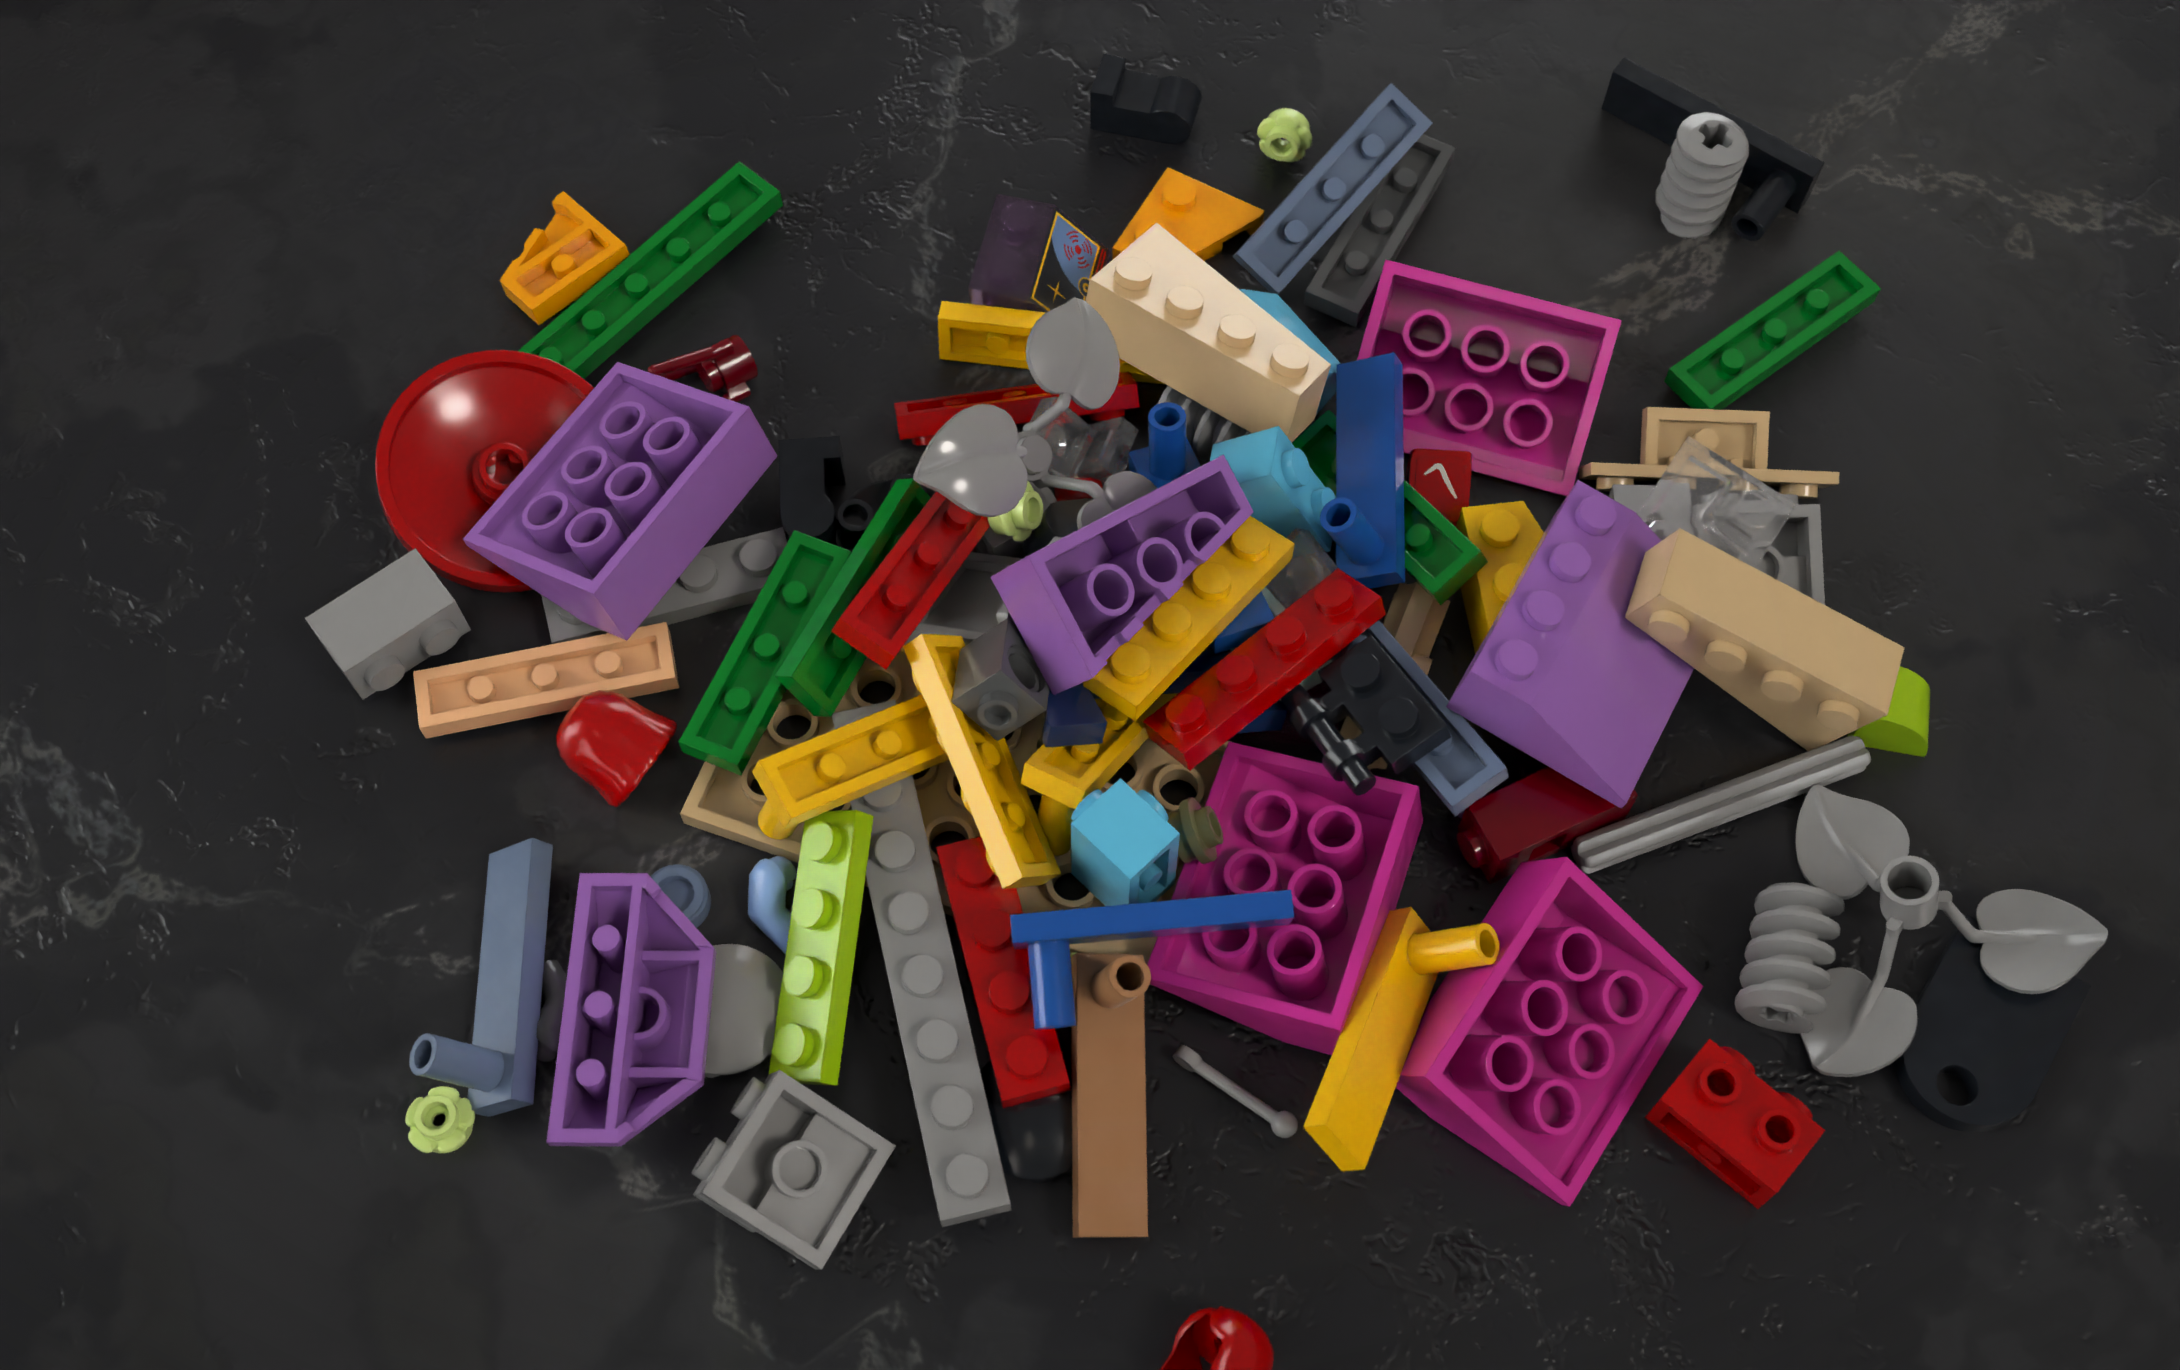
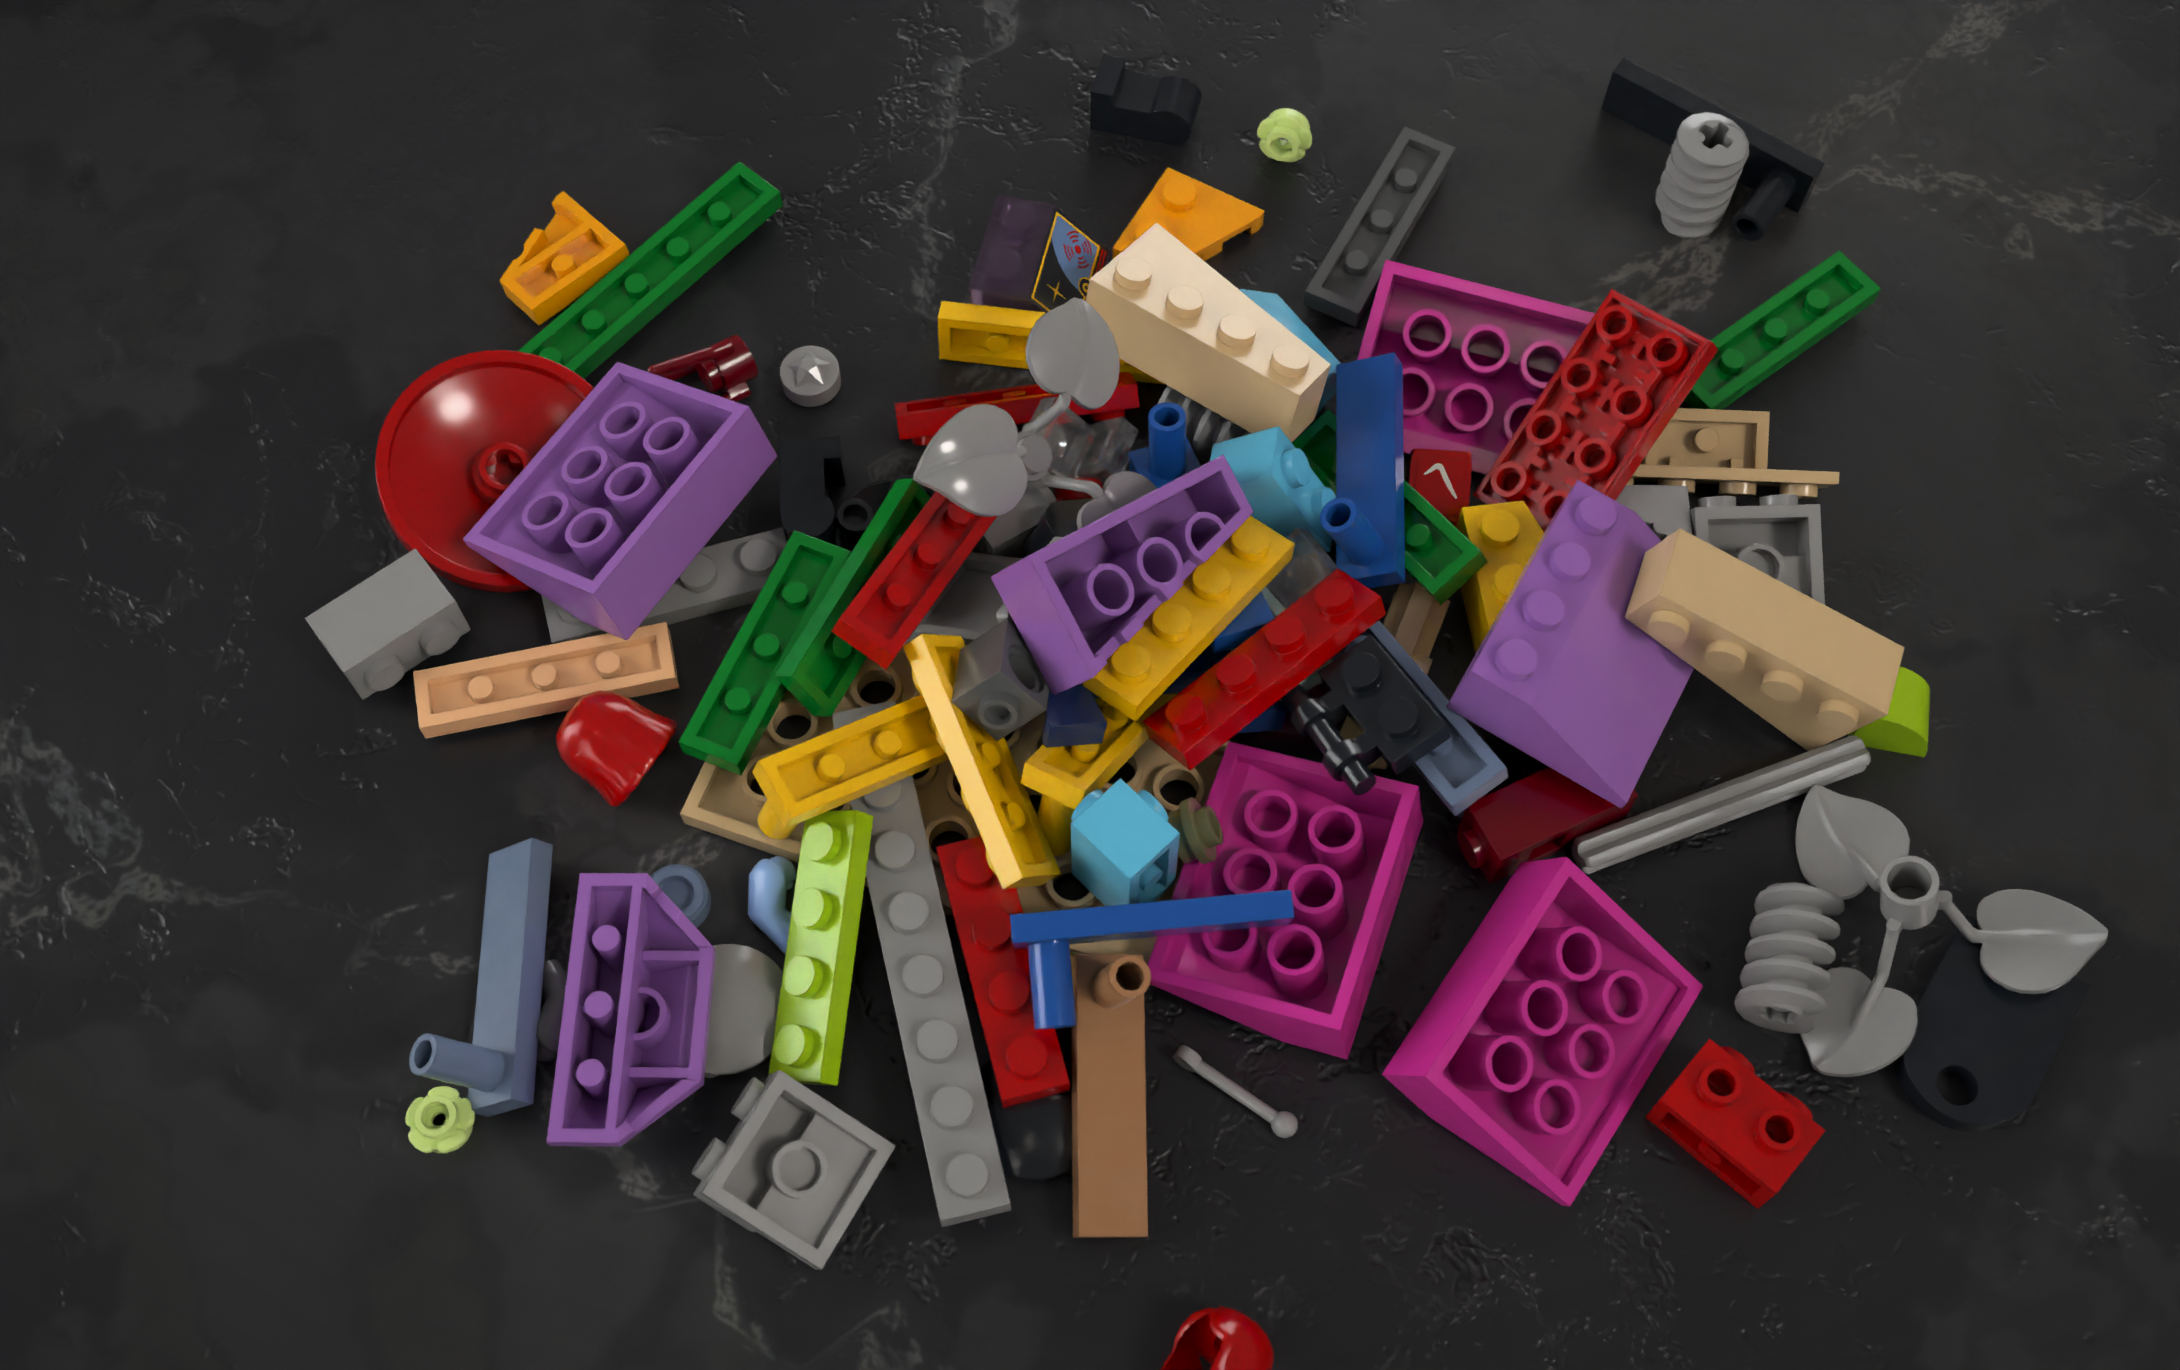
yellowish green plate [988,481,1043,542] -> none
sand blue piece [1233,83,1433,294] -> none
yellow piece [1303,907,1500,1172] -> none
clear plate [1637,436,1797,568] -> none
none -> light grey tile [780,346,841,407]
none -> red tile [1473,289,1718,532]

